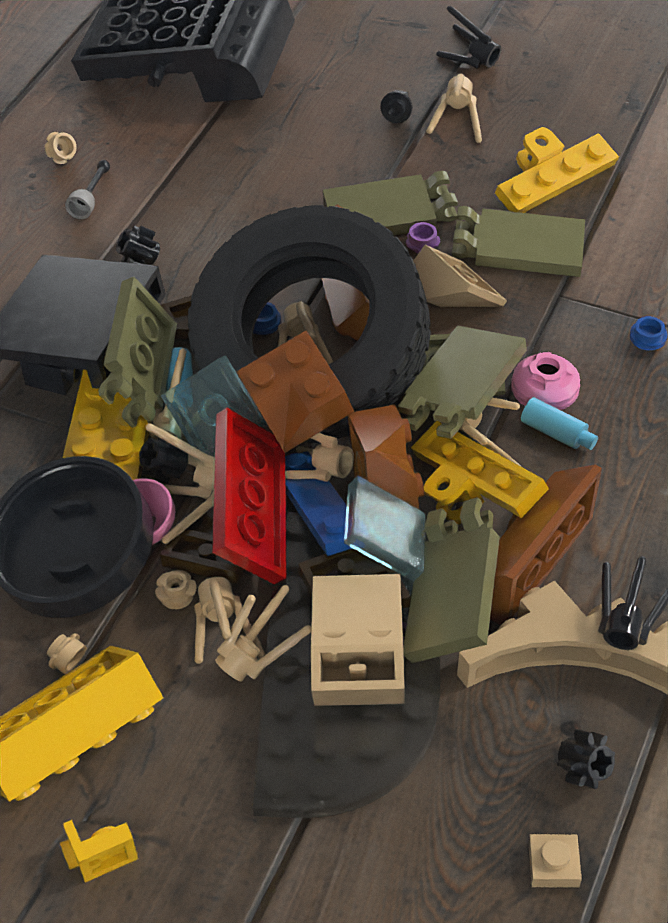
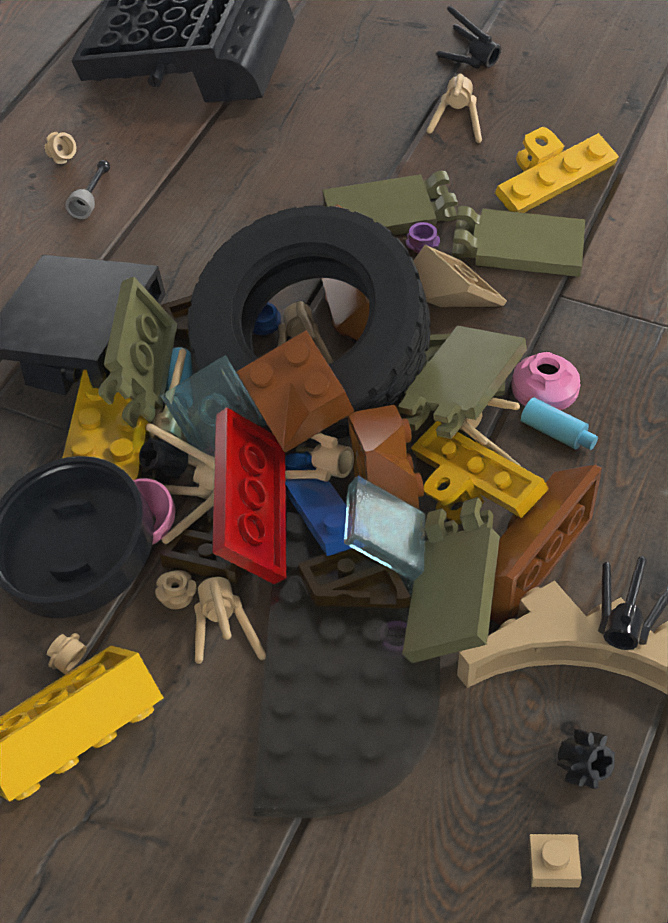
yellow bracket [60,820,138,883] -> none
black gear [116,225,160,265] -> none
tan plant [215,585,312,682] -> none
tan slope [311,574,404,706] -> none
black plate [380,90,413,123] -> none
blue plate [630,316,667,350] -> none

